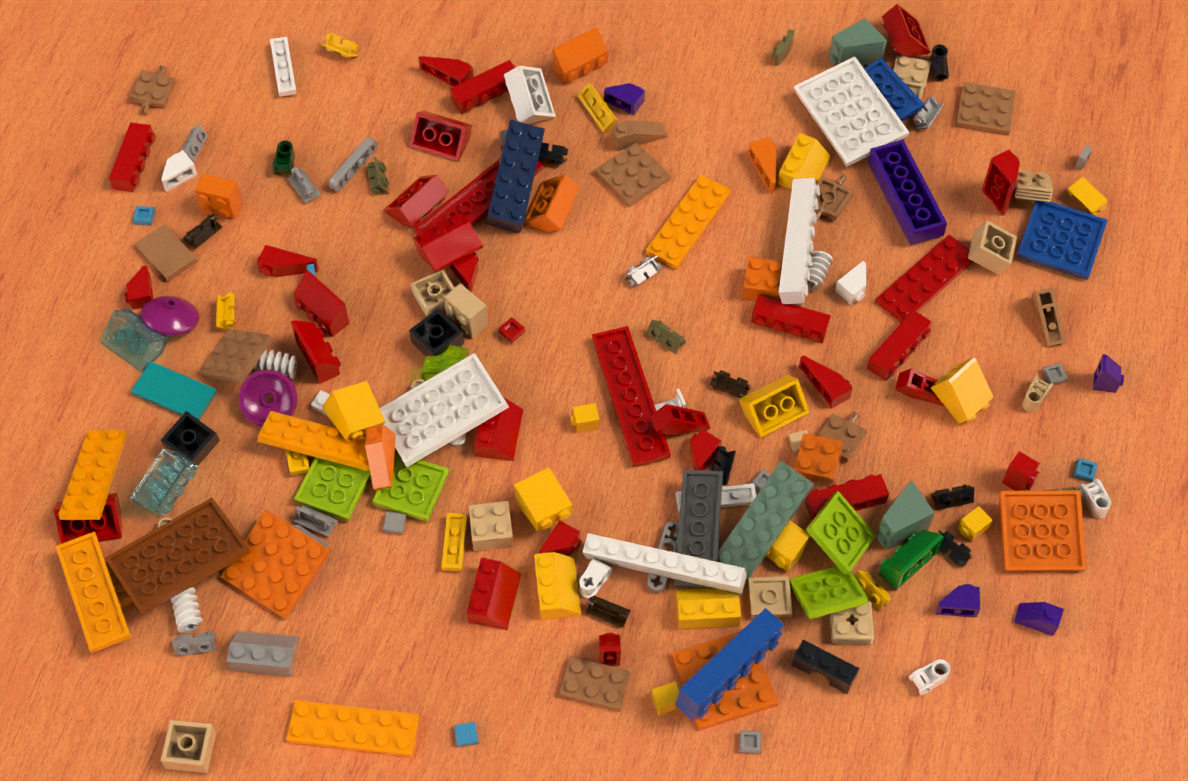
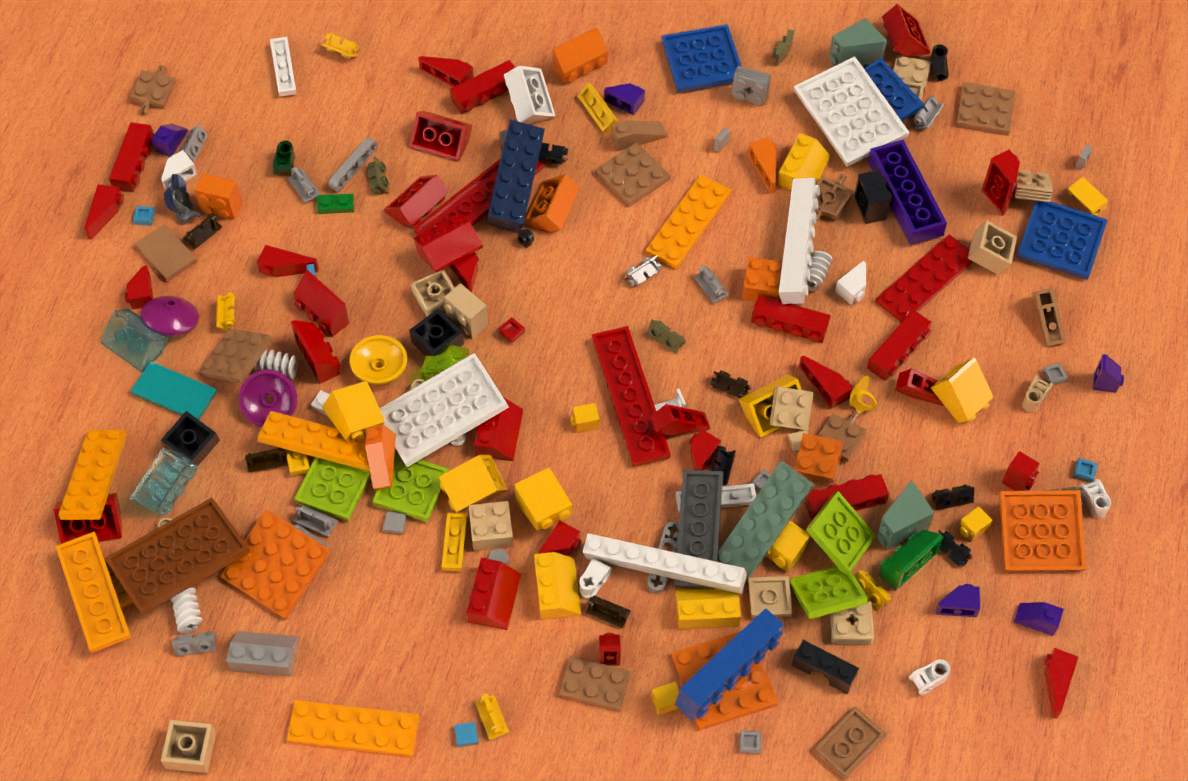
none -> red slope [84,184,124,240]
none -> dark purple slope [152,124,188,157]
none -> hair [163,174,200,223]
none -> dark brown hinge [245,447,288,473]
none -> green plate [317,193,354,214]
none -> yellow dish [350,335,407,385]
none -> yellow slope [439,455,508,512]
none -> yellow hinge [475,693,509,740]
none -> light grey tile [489,549,509,565]
none -> black plate [517,229,534,247]
none -> blue plate [661,24,742,93]
none -> light grey hinge [694,265,729,303]
none -> light grey tile [714,128,730,152]
none -> light grey brick [732,66,771,105]
none -> tan plate [769,386,814,430]
none -> medium nougat tile [812,706,887,780]
none -> yellow piece [849,375,877,414]
none -> black brick [854,170,892,224]
none -> red slope [1043,648,1078,719]

